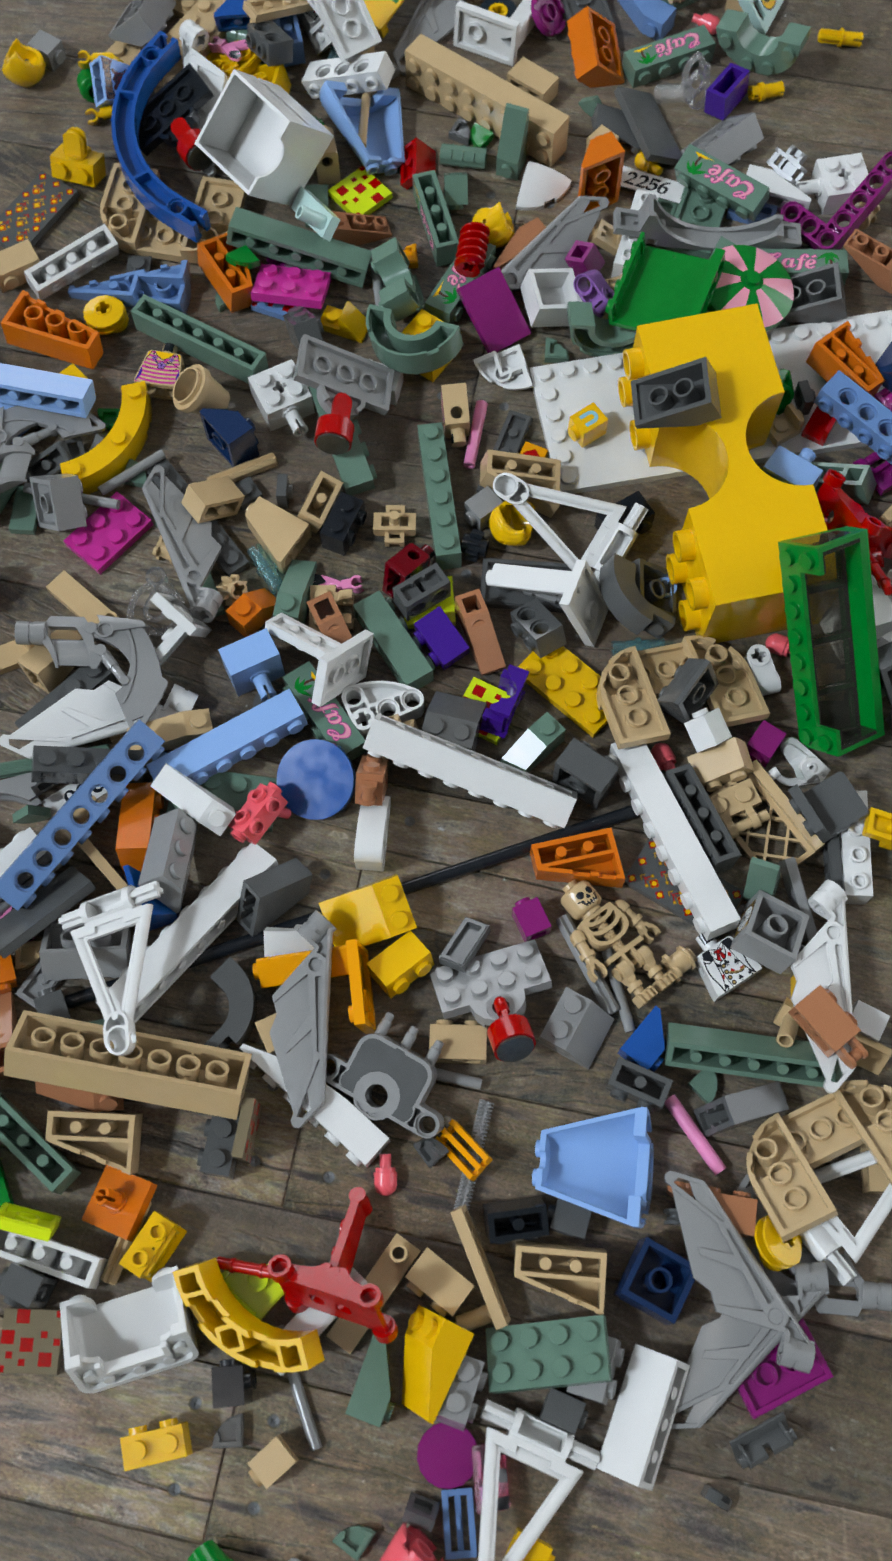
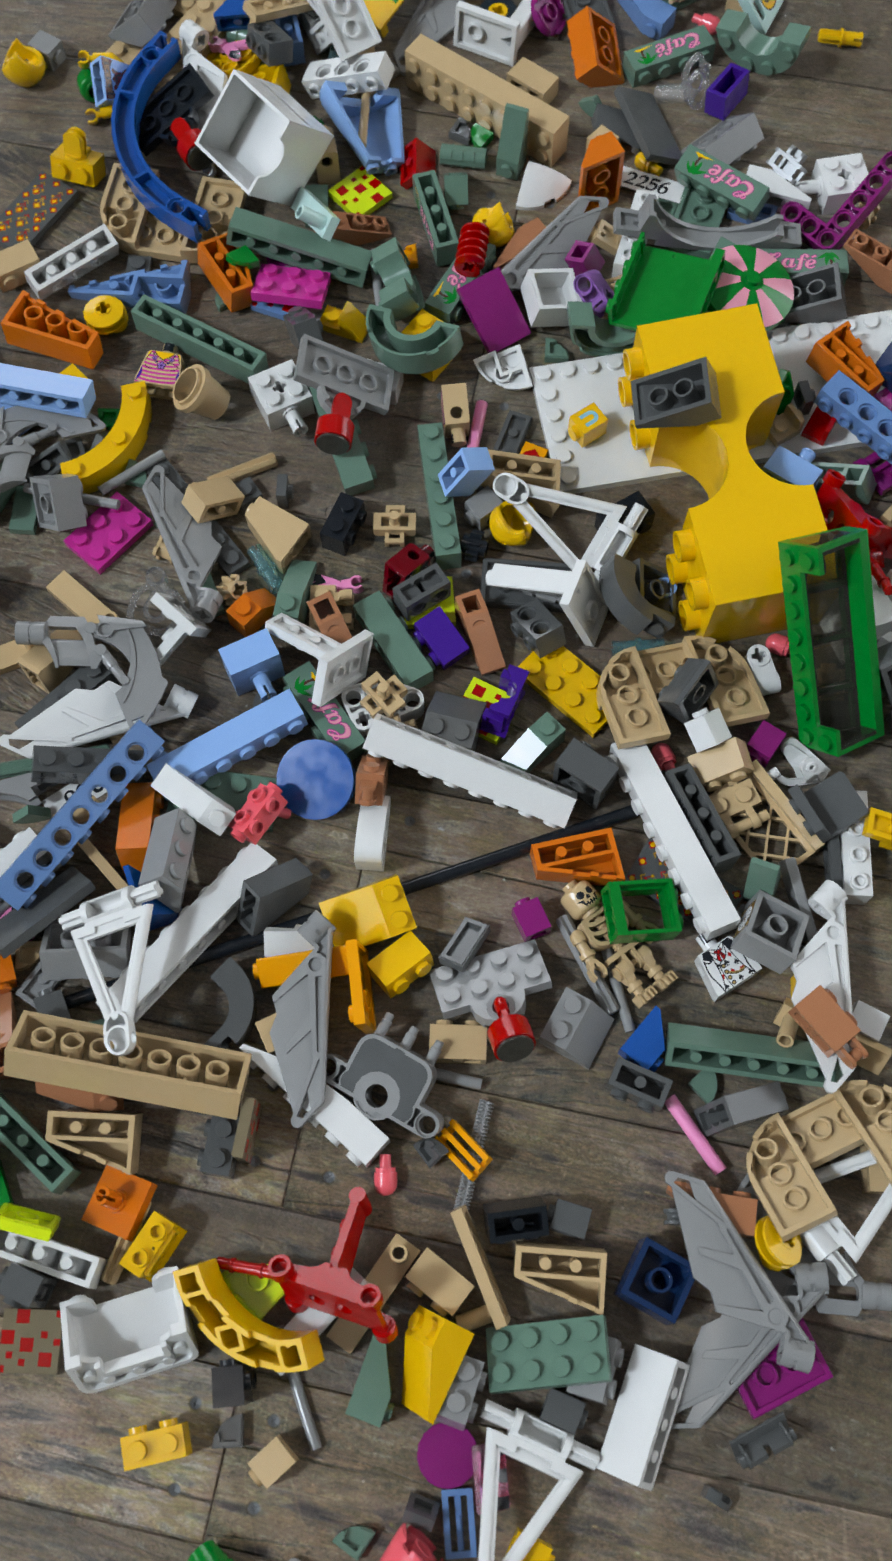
tan slope [127,708,213,751] -> none
dark blue slope [199,408,259,467] -> none
tan brick [297,471,343,534] -> none
light blue cone [532,1107,654,1228] -> none
tan brick [660,945,697,983] -> none
yellow pin [747,81,785,102] -> none
none -> tan piece [360,671,408,719]
none -> light blue brick [438,447,495,497]
none -> green window [601,878,684,944]

